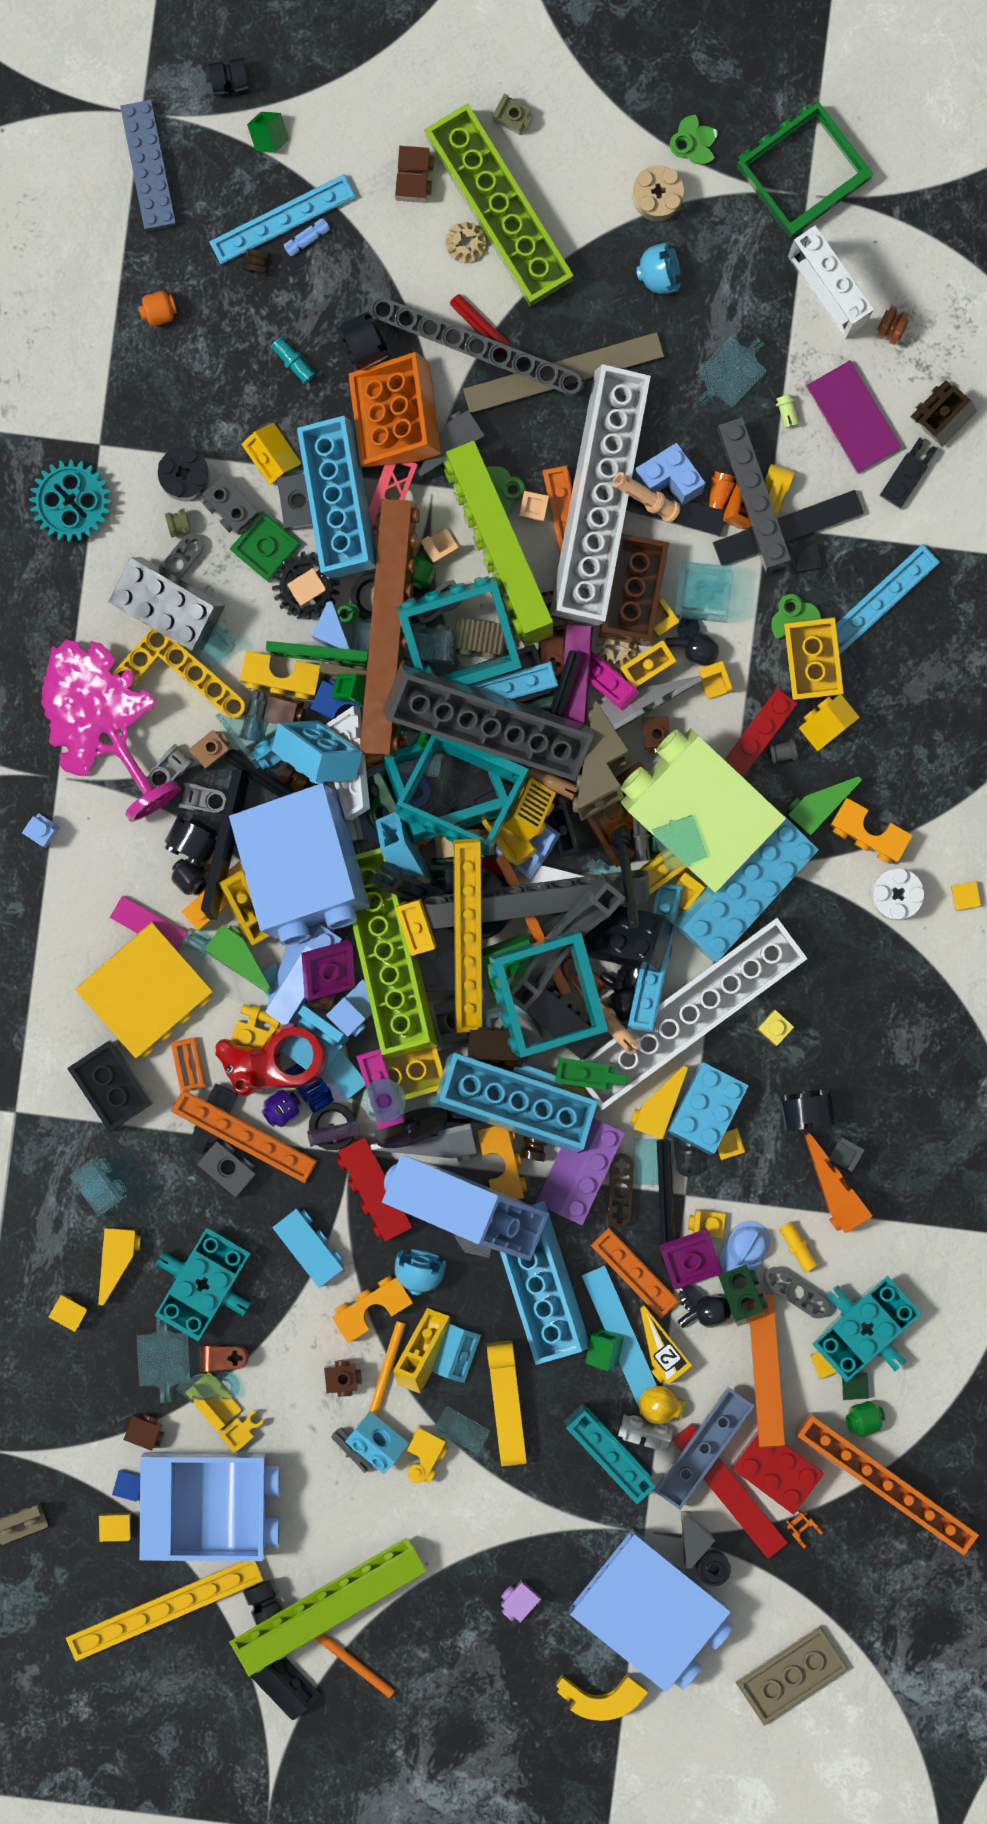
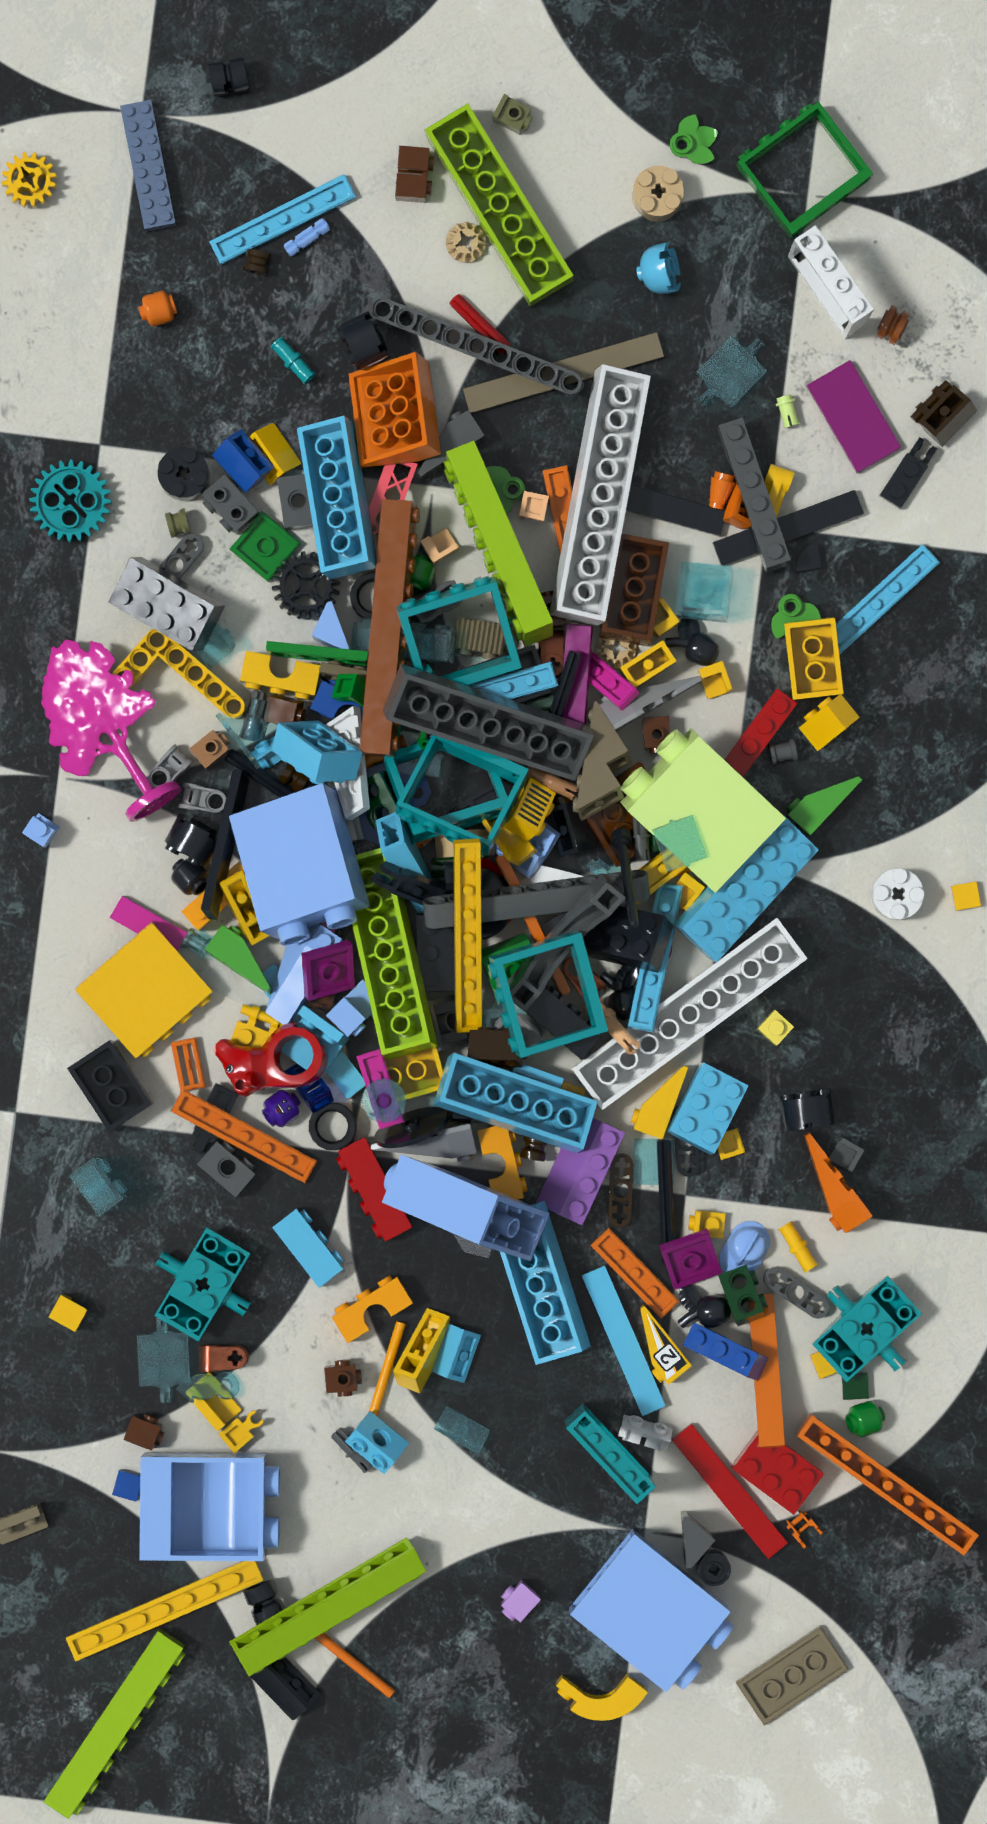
yellow slope [98,1227,141,1305] -> none
yellow panel [99,1512,132,1542] -> none
green panel [247,111,289,152] -> none
light nougat panel [287,568,326,608] -> none
clear purple pin [307,1120,360,1147] -> none
green pin [337,603,360,623] -> none
yellow panel [395,899,437,956] -> none
medium azure cylinder [395,1249,446,1295] -> none
yellow brick [407,1426,448,1484] -> none
yellow beam [487,1340,527,1467] -> none
green hinge [555,1057,628,1090] -> none
green panel [586,1329,624,1371] -> none
light nougat pin [612,472,680,523] -> none
light blue brick [632,443,705,506] -> none
yellow piece [638,1386,686,1424] -> none
sand blue piece [654,1386,754,1510] -> none
light orange arch [830,798,913,864] -> none
none -> yellow gear [2,152,57,208]
none -> lime brick [44,1628,185,1819]
none -> blue brick [212,429,274,493]
none -> blue arch [683,1322,768,1381]

